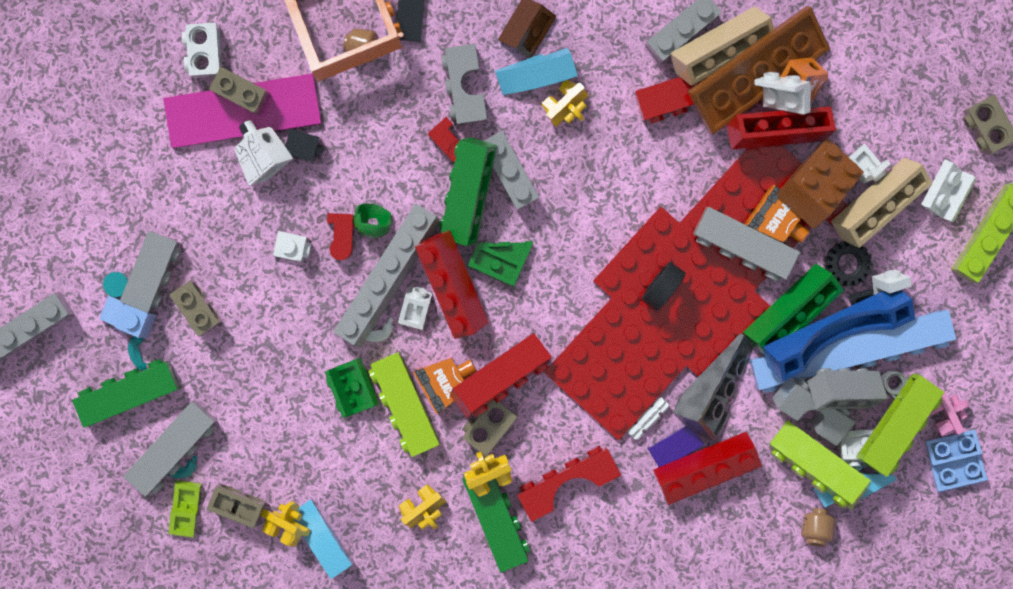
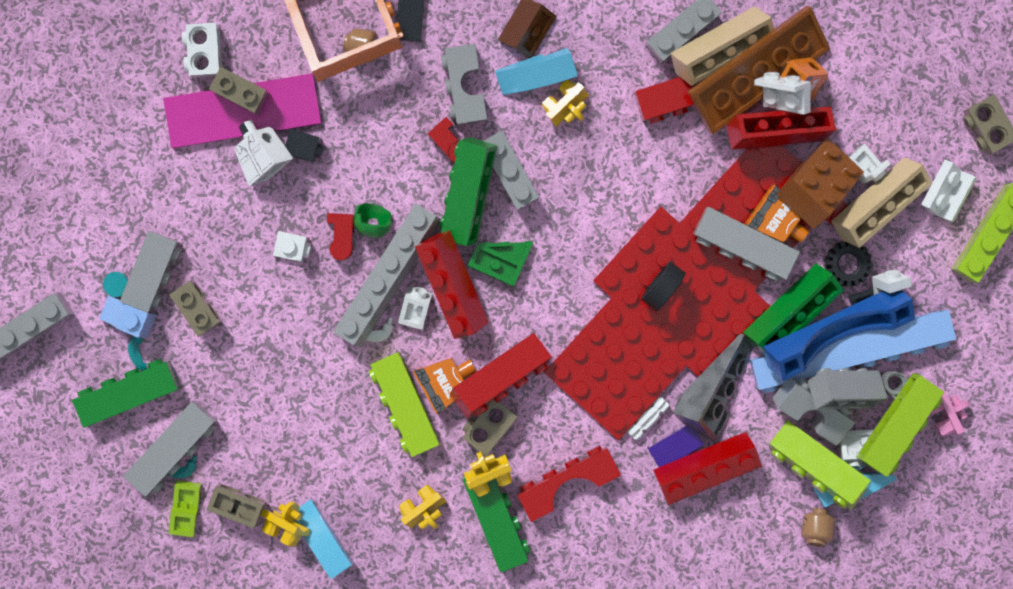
green bracket [325,357,379,418] -> none
light blue slope [925,430,988,493] -> none

